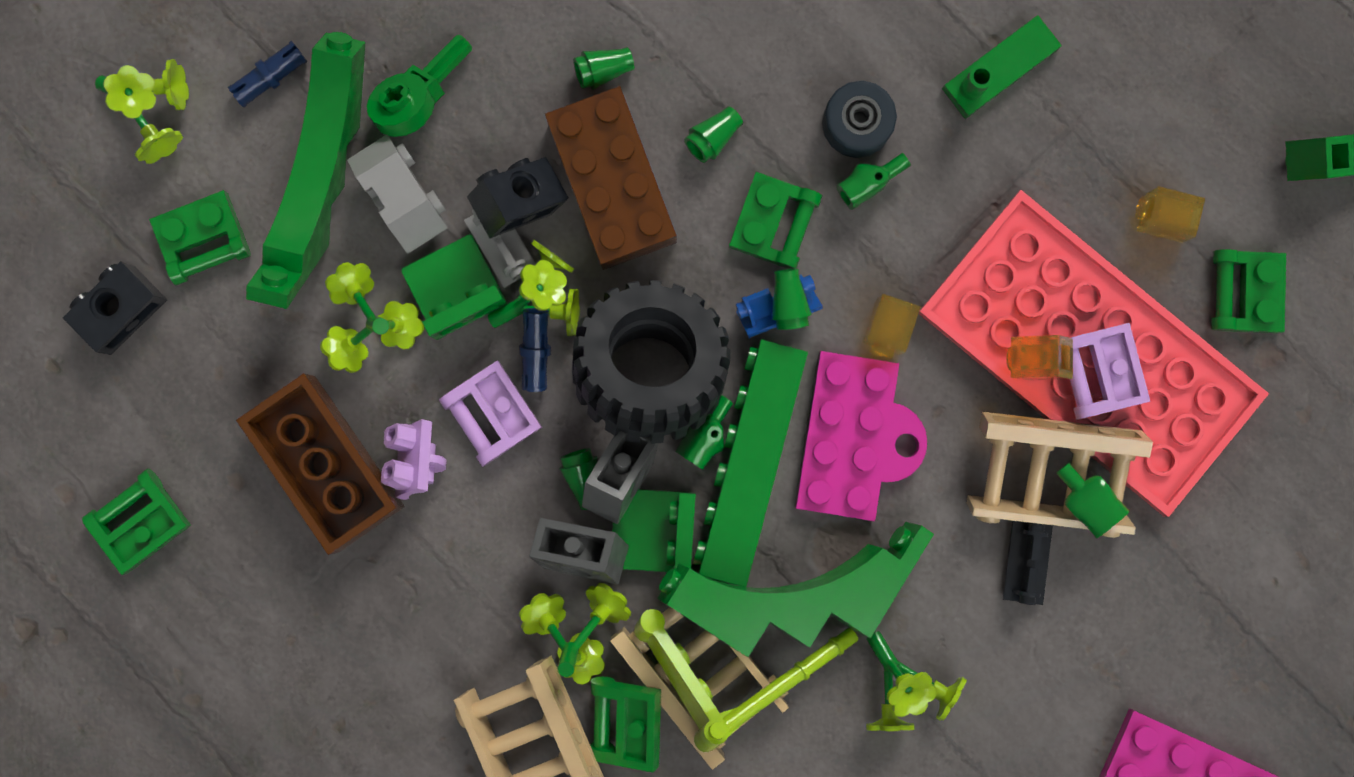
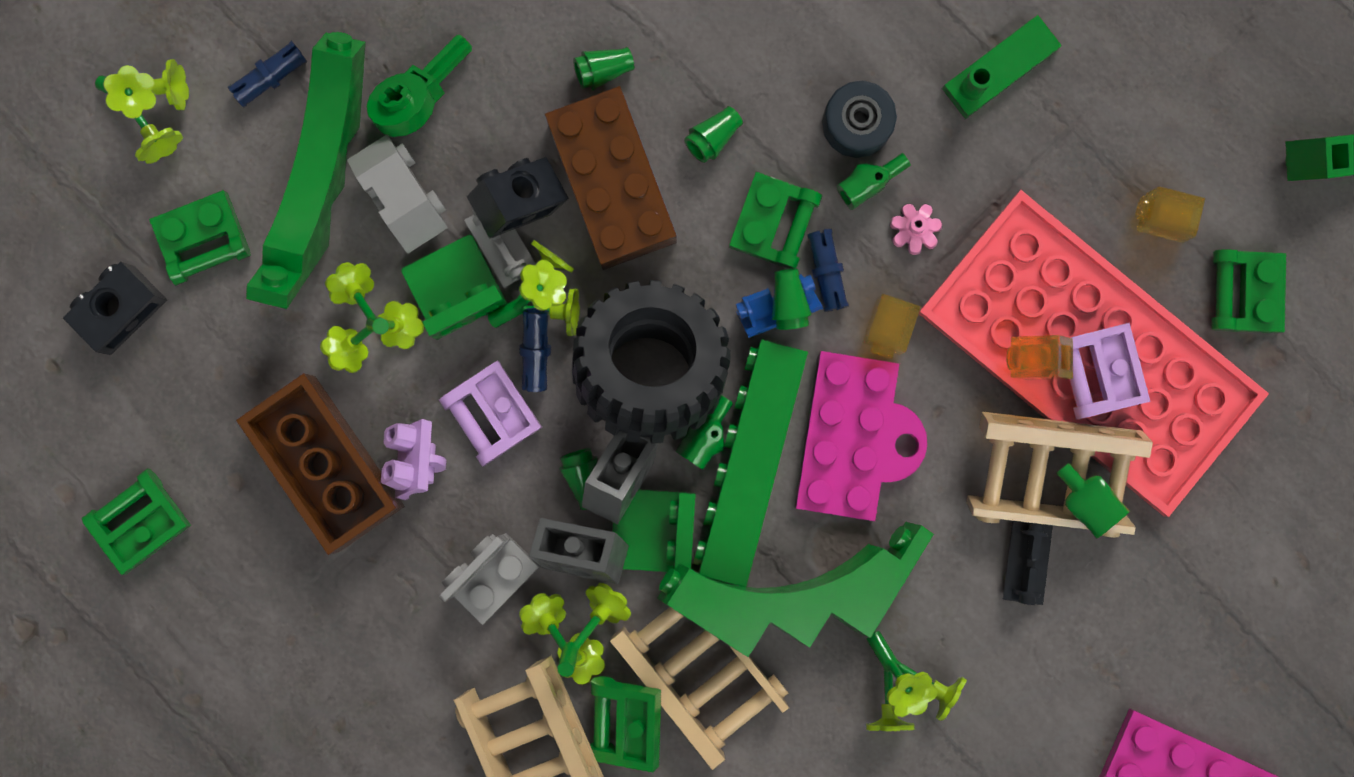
lime piece [634,609,858,752] -> none
none -> light grey bracket [439,533,540,625]
none -> dark blue pin [807,229,849,312]
none -> bright pink plant [890,204,942,255]

